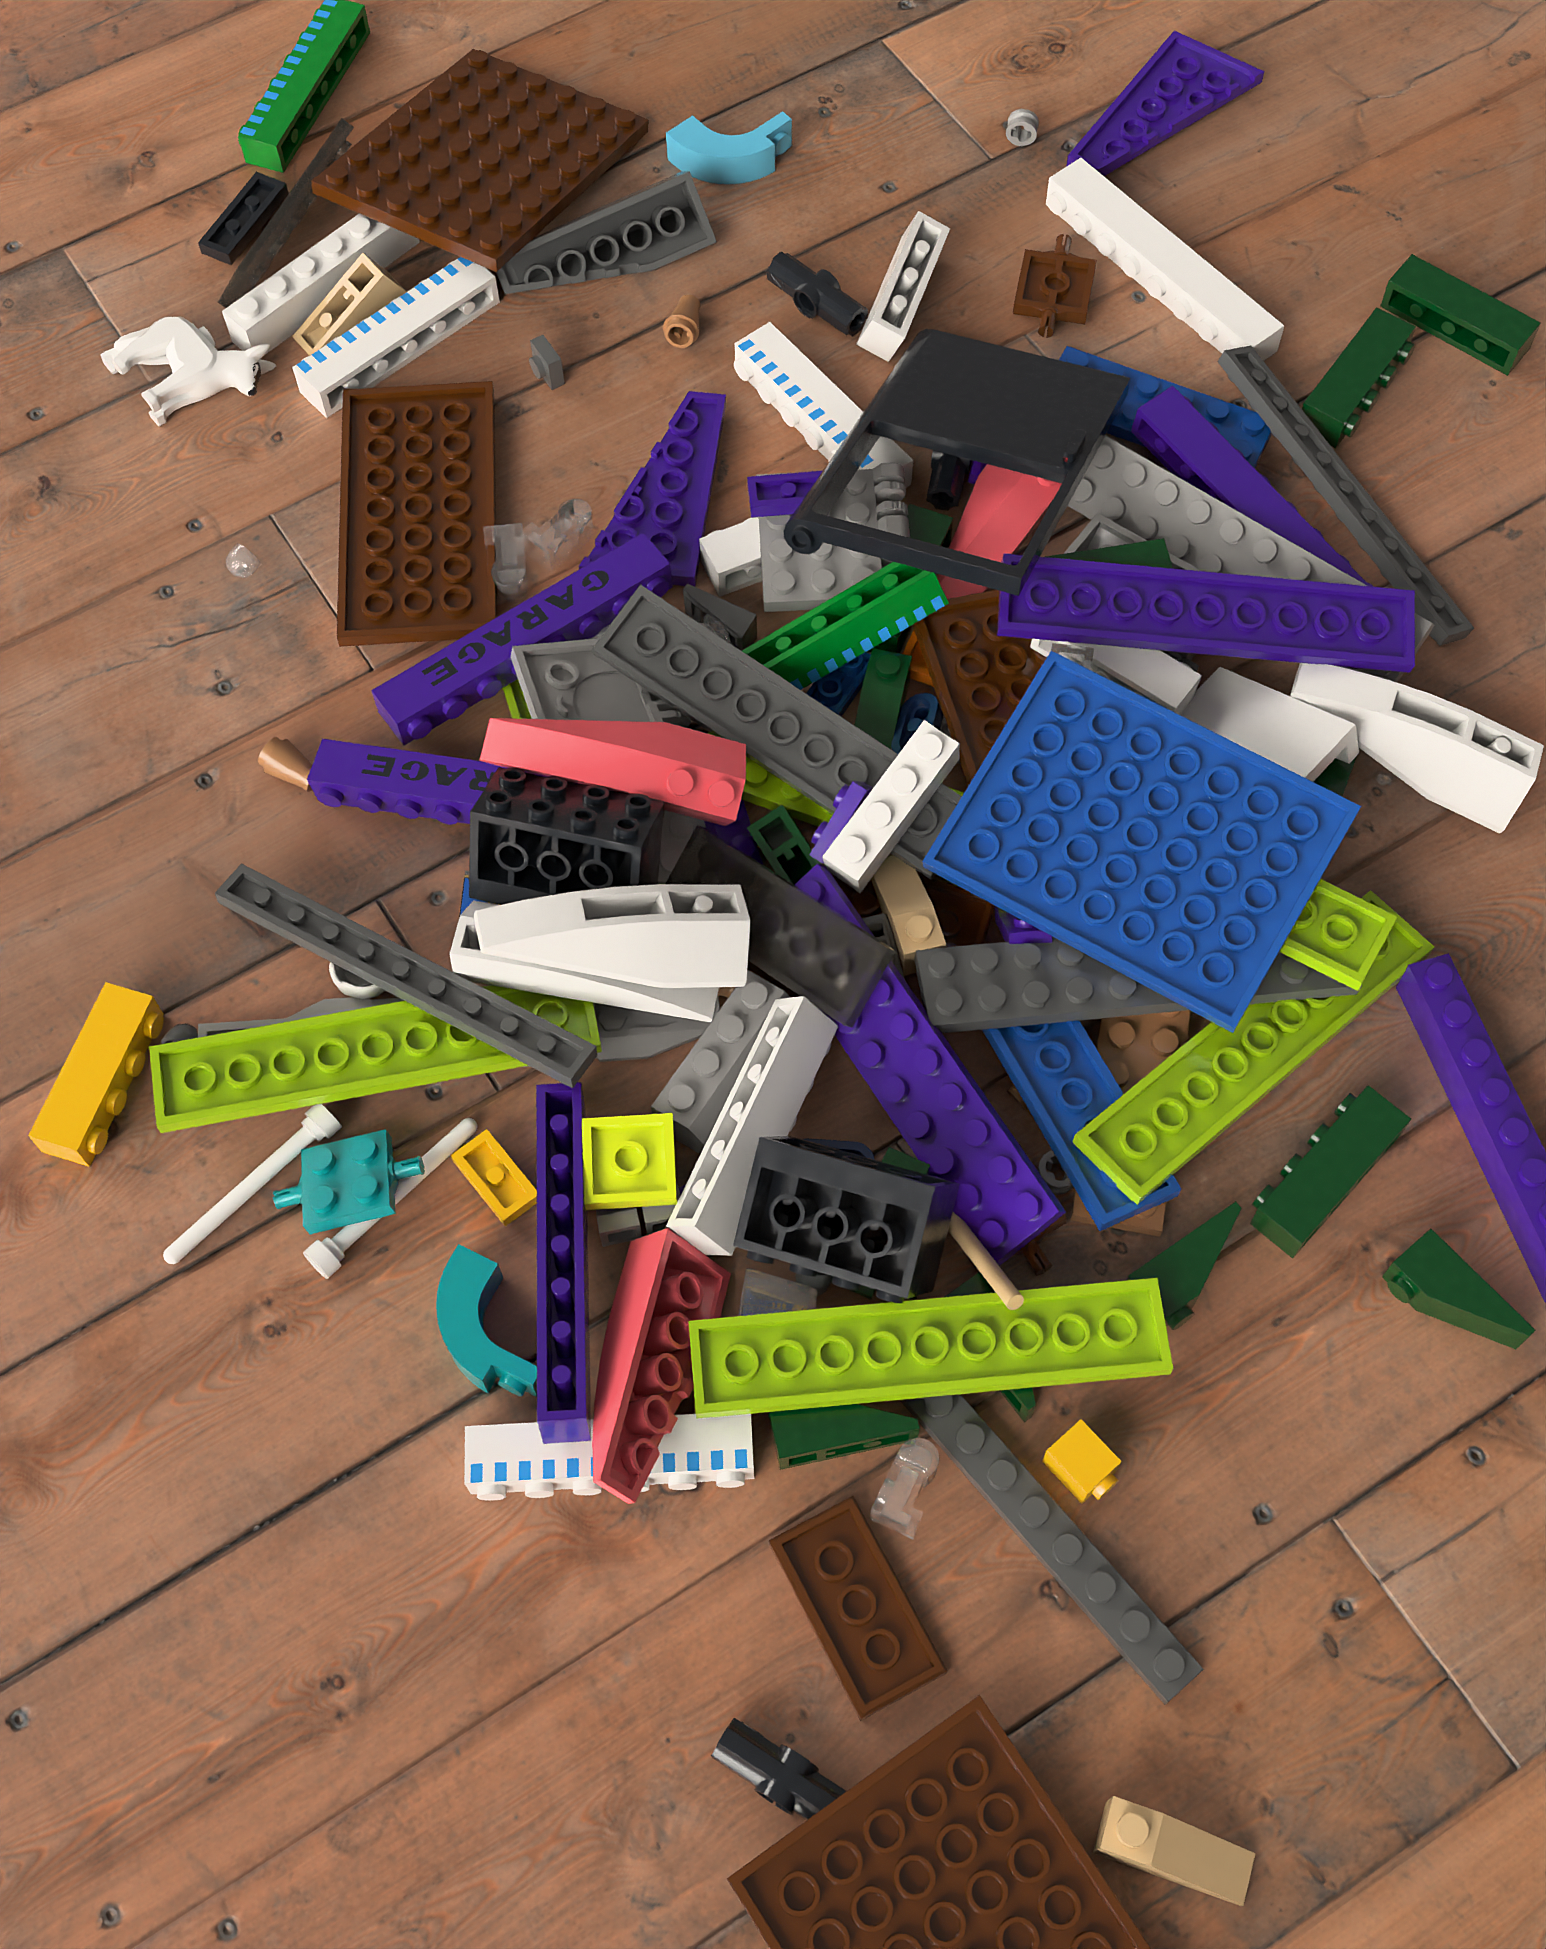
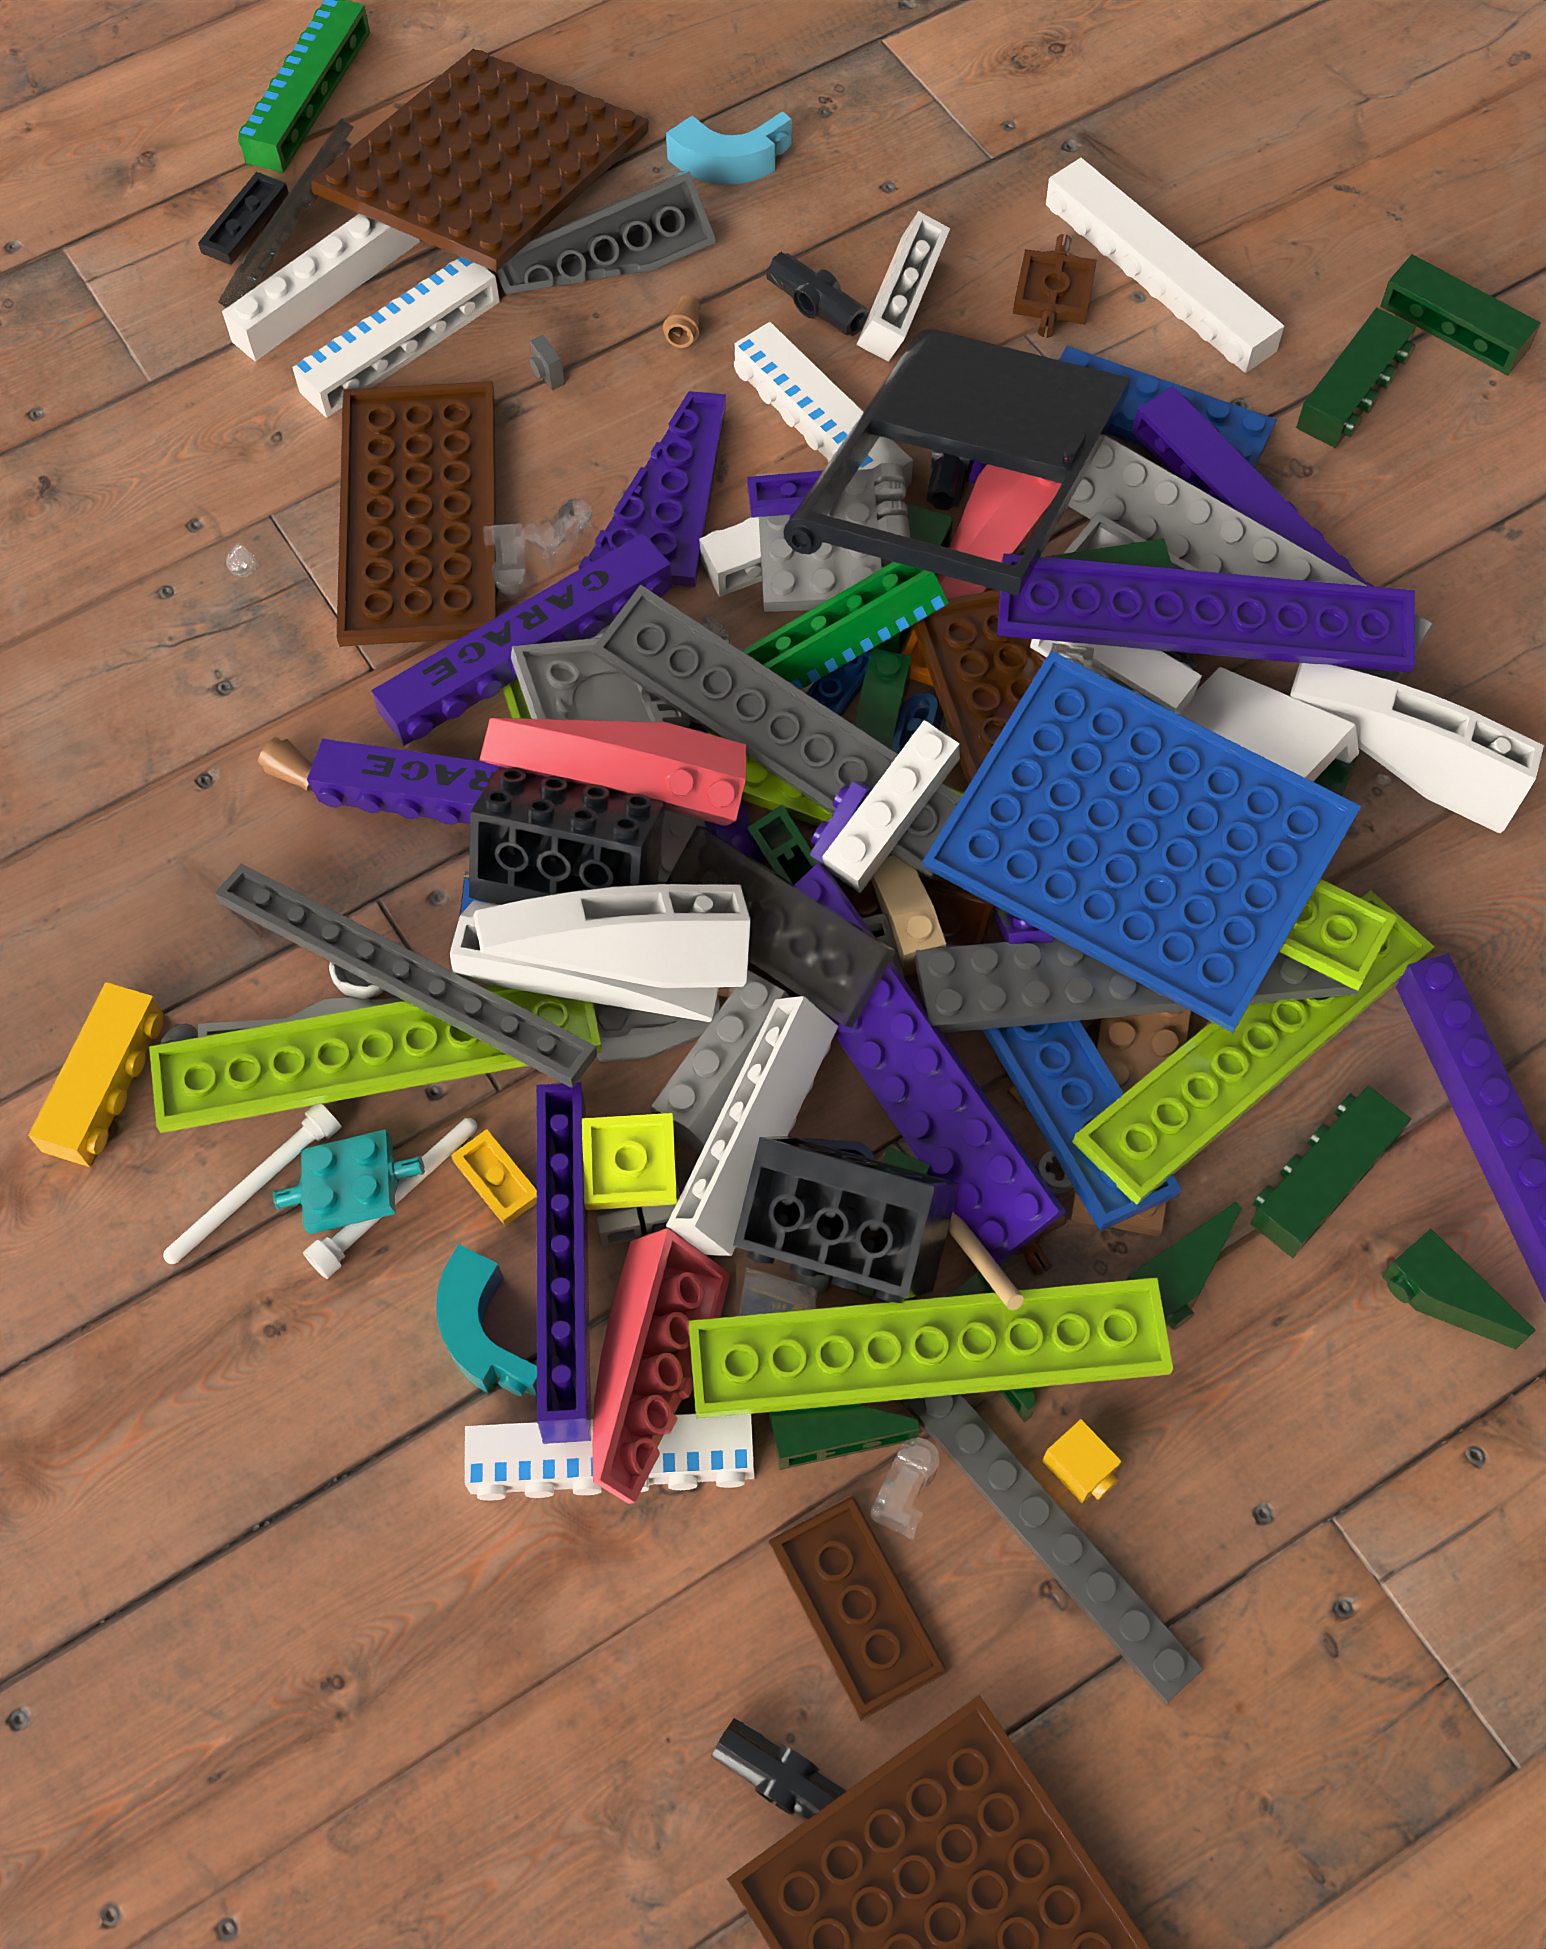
white animal [100,317,276,426] -> none
tan slope [292,253,407,356] -> none
dark grey slope [683,584,757,651] -> none
light grey bush [1006,109,1039,146] -> none
dark purple wing [1066,30,1264,176] -> none
tan slope [1093,1796,1255,1906] -> none
dark grey plate [1217,345,1474,646] -> none

